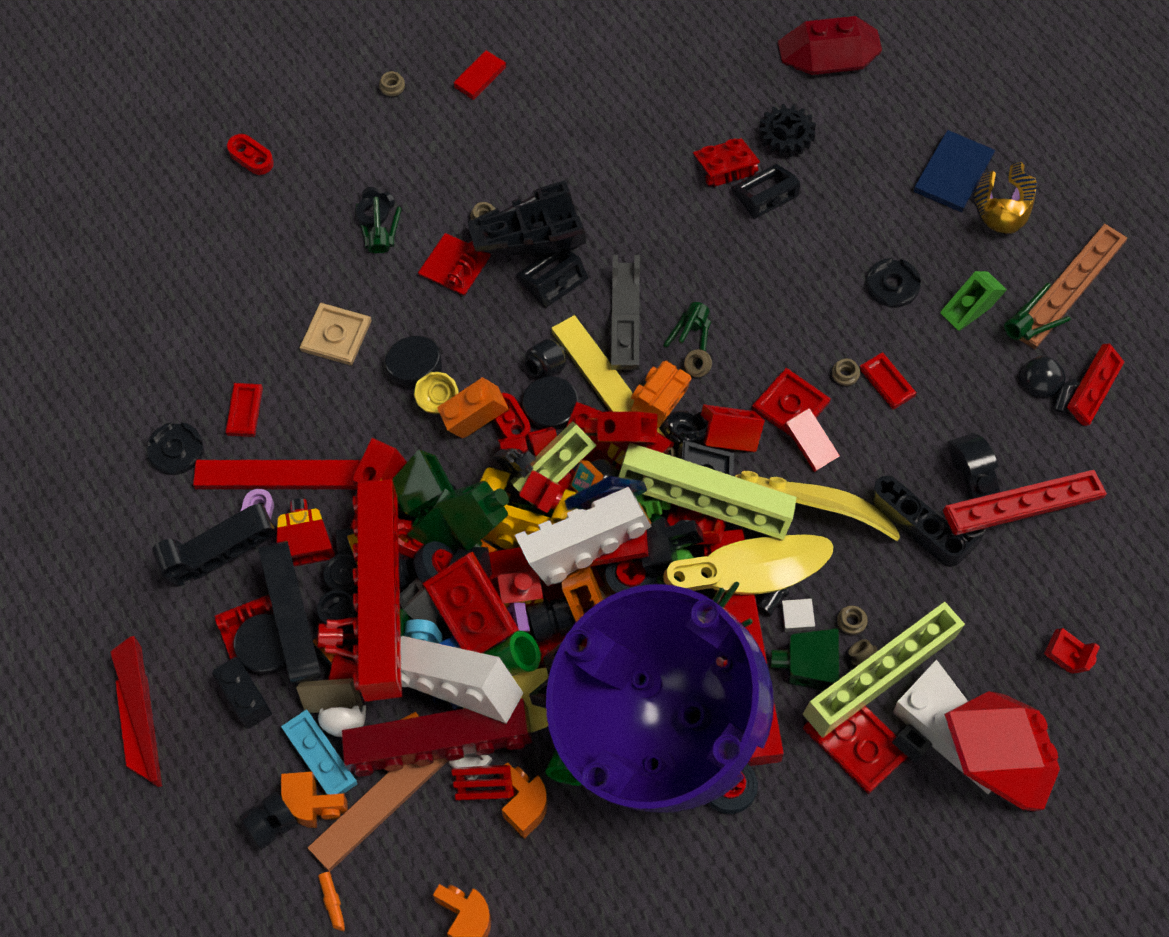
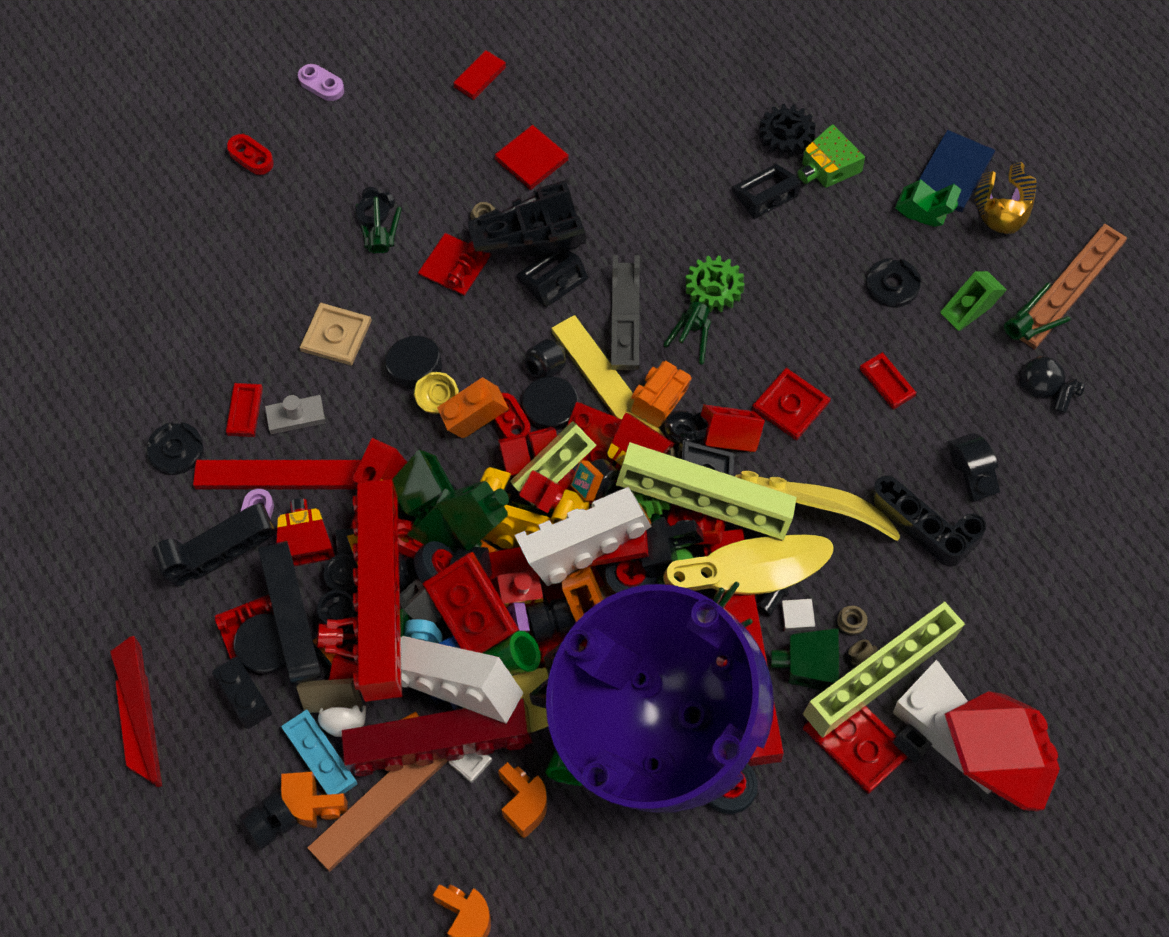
orange piece [318,872,345,931] -> none
dark tan plate [379,71,405,96] -> none
red tile [451,765,514,800] -> none
black hinge [493,448,536,478] -> none
clear blue tile [565,476,647,511] -> none
red torso [585,412,658,443] -> none
dark tan plate [684,349,712,377] -> none
red hinge [693,138,760,187] -> none
dark red wedge [778,16,882,75] -> none
tile [784,408,840,472] -> none
dark tan plate [832,359,860,386] -> none
red tile [942,470,1107,536] -> none
red bracket [1044,628,1100,674] -> none
red tile [1067,343,1124,426] -> none
none -> light grey tile [265,395,326,434]
none -> lavender plate [298,64,344,101]
none -> red tile [495,125,569,190]
none -> bright green gear [685,256,745,312]
none -> bright green torso [798,125,865,188]
none -> green brick [895,179,961,227]

